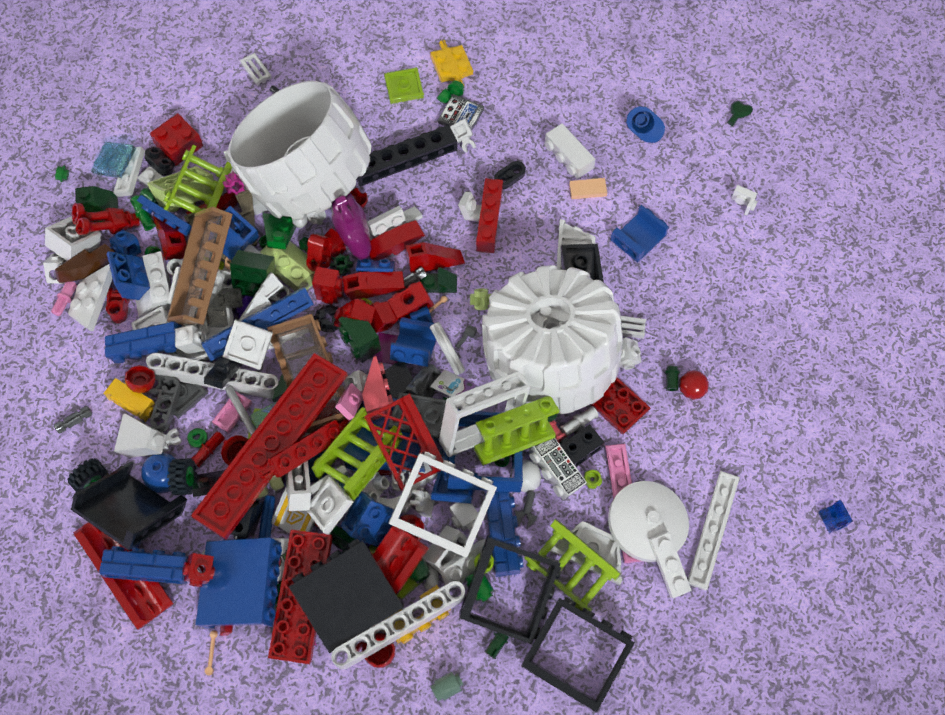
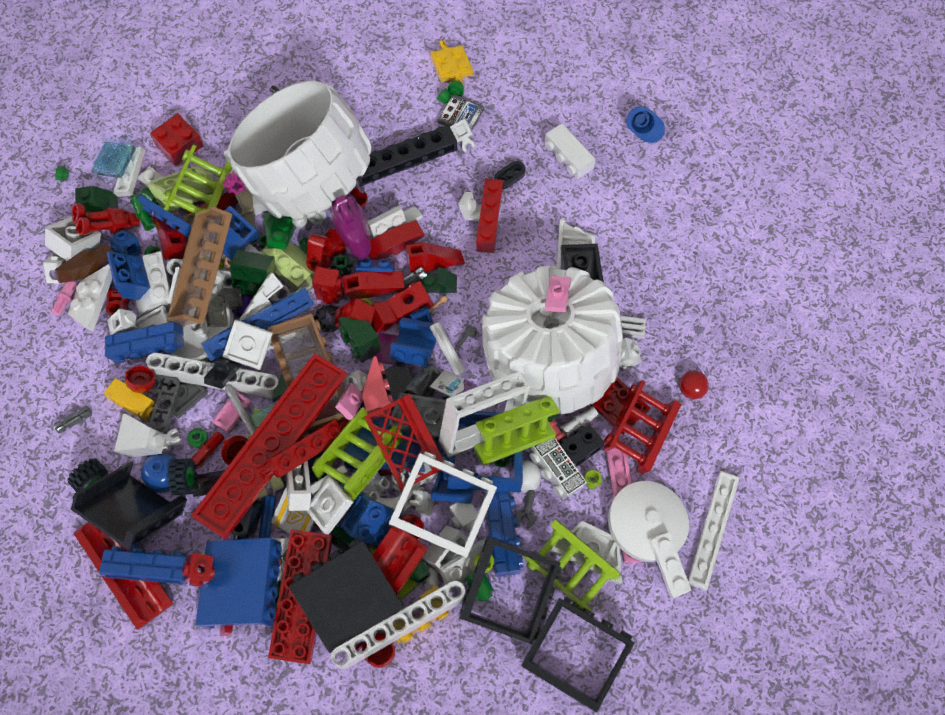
black plate [145,147,174,175] -> none
white brick [175,325,205,354] -> none
light nougat hinge [205,630,218,676] -> none
white tile [240,53,272,87] -> none
lime tile [384,68,424,104] -> none
sand green brick [430,671,464,702] -> none
yellowish green gear [470,288,491,310] -> none
dark green pin [484,632,509,659] -> none
light nougat tile [569,178,607,199] -> none
blue panel [611,205,669,263] -> none
dark green pin [664,366,680,391] -> none
dark green rock [727,100,753,126] -> none
white bracket [731,185,758,215] -> none
clear blue panel [818,500,853,534] -> none
none -> white brick [107,309,136,335]
none -> bright pink plate [545,276,571,313]
none -> red fence [603,380,682,474]

